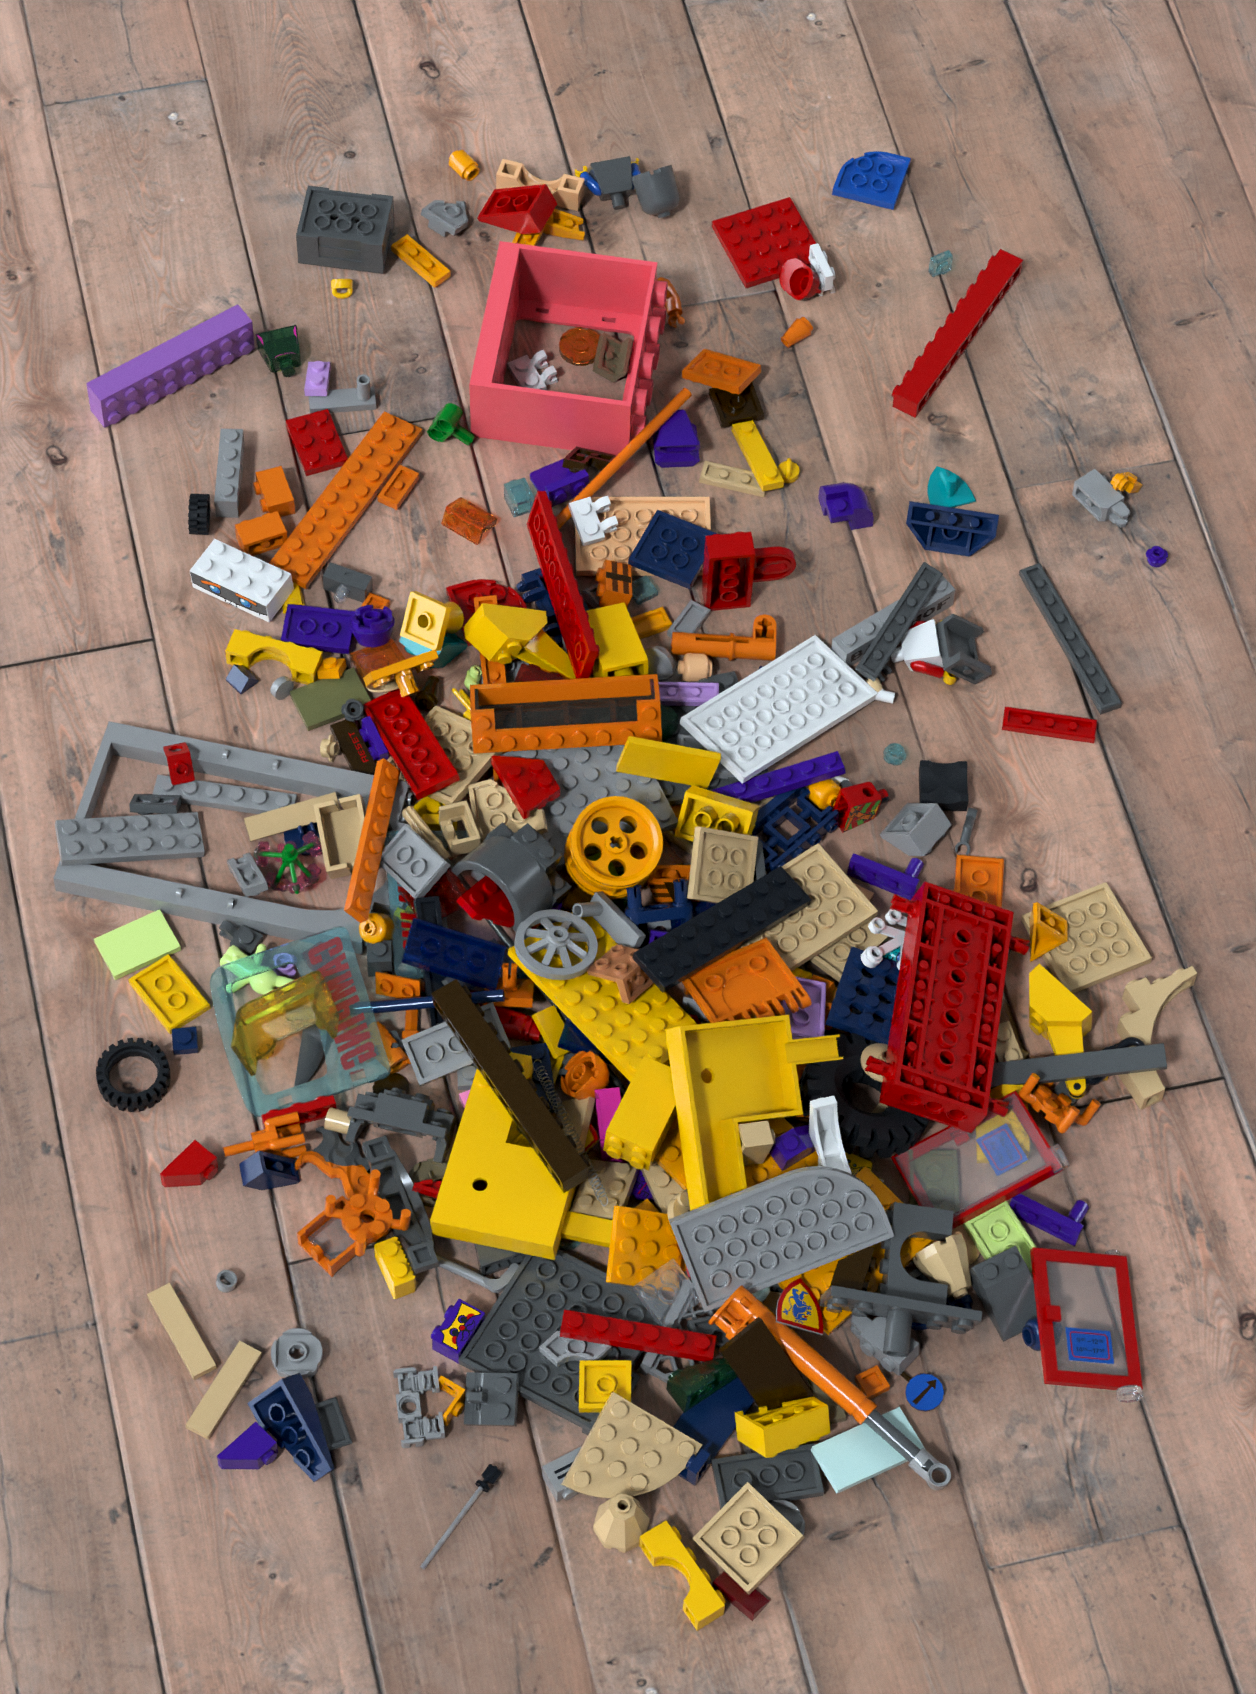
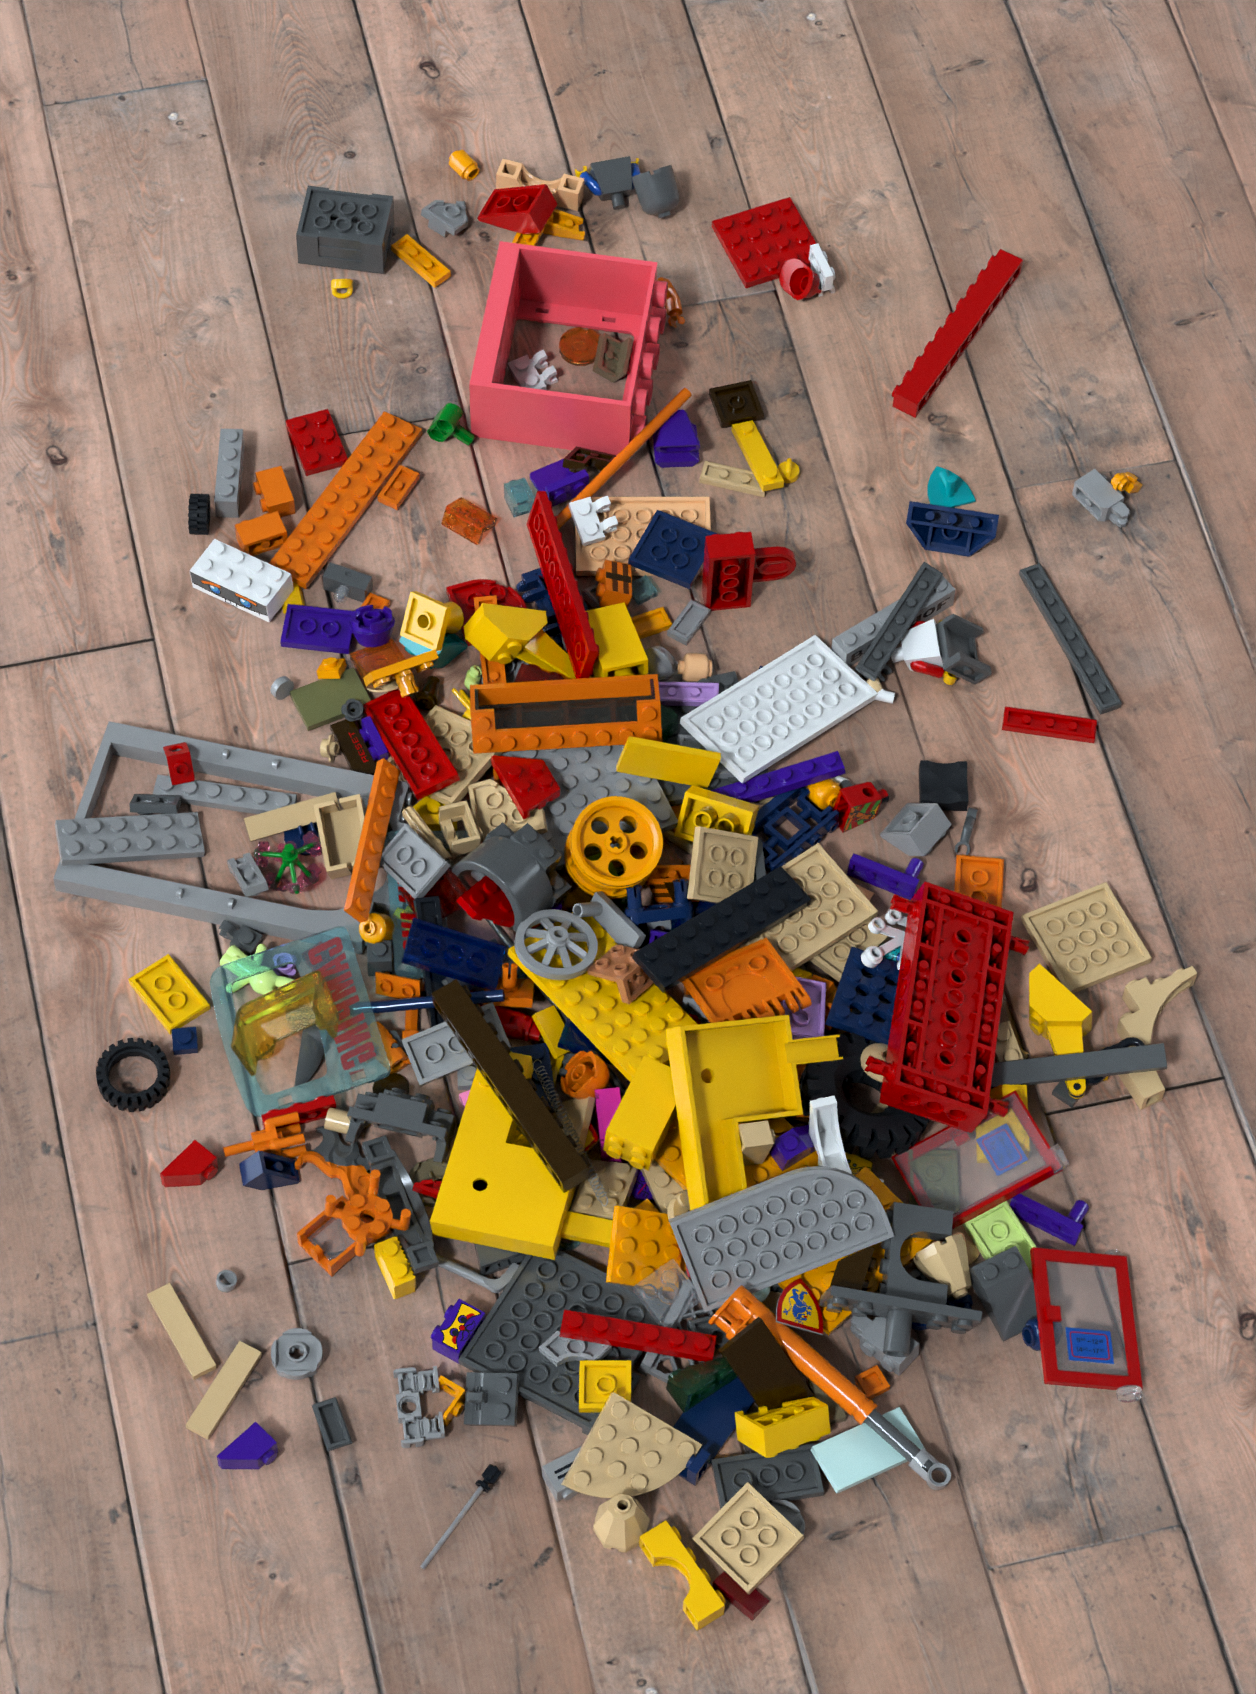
medium lavender brick [86,304,255,428] -> none
yellowish green tile [94,909,181,980] -> none
yellow arch [225,629,323,685] -> none
slope [226,664,259,694] -> none
dark blue wedge [247,1373,334,1482] -> none
clear green torso [256,325,301,377] -> none
lavender plate [304,361,331,396] -> none
light grey piece [308,374,376,413] -> none
orange piece [671,614,776,661] -> none
orange plate [682,349,761,395] -> none
orange cone [781,317,813,348] -> none
dark purple brick [818,482,874,530] -> none
blue plate [832,151,911,210] -> none
clear light blue plate [883,743,906,765] -> none
blue piece [901,1371,944,1412] -> none
clear light blue plate [928,250,953,277] -> none
orange plate [1018,1073,1101,1133] -> none
light orange slope [1029,902,1068,962] -> none
dark purple plate [1146,546,1168,567] -> none

